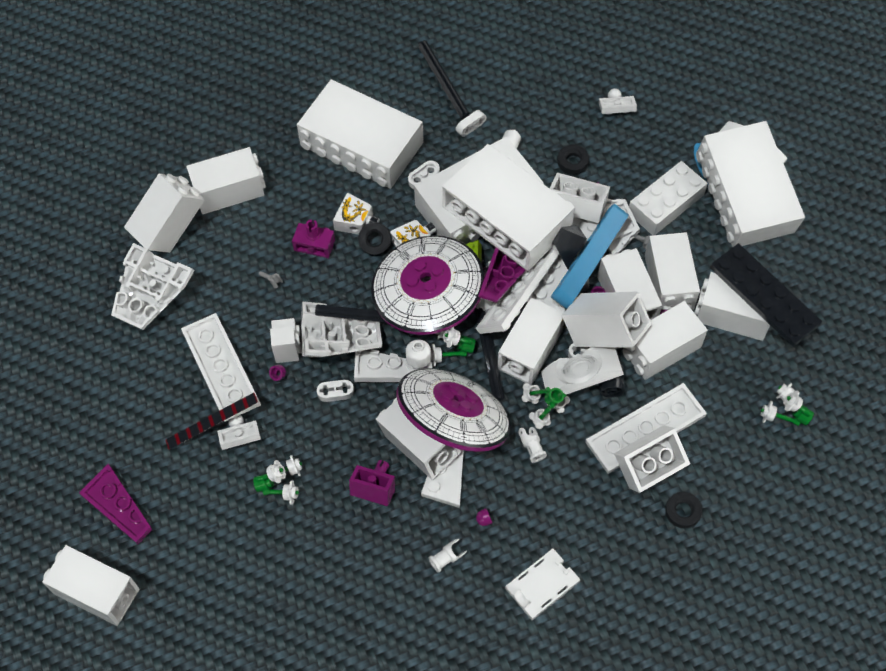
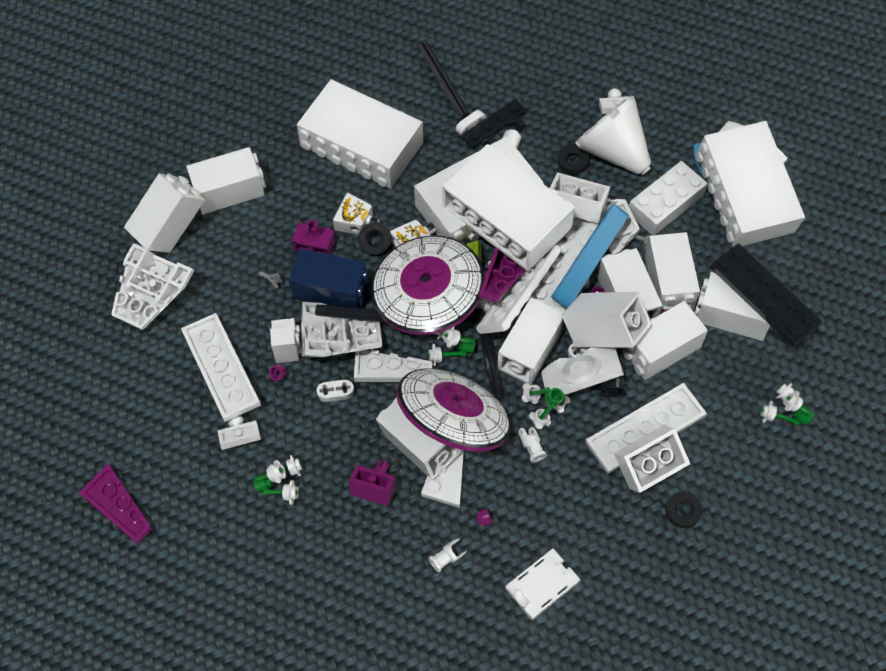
white brick [42,545,140,626] -> none
black sticker [166,392,258,449] -> none
white head [406,340,431,369] -> none
white plate [408,161,440,189] -> none
black slope [552,225,587,269] -> none
none -> dark blue brick [288,248,370,308]
none -> black hinge [462,99,527,150]
none -> white cone [575,95,651,175]

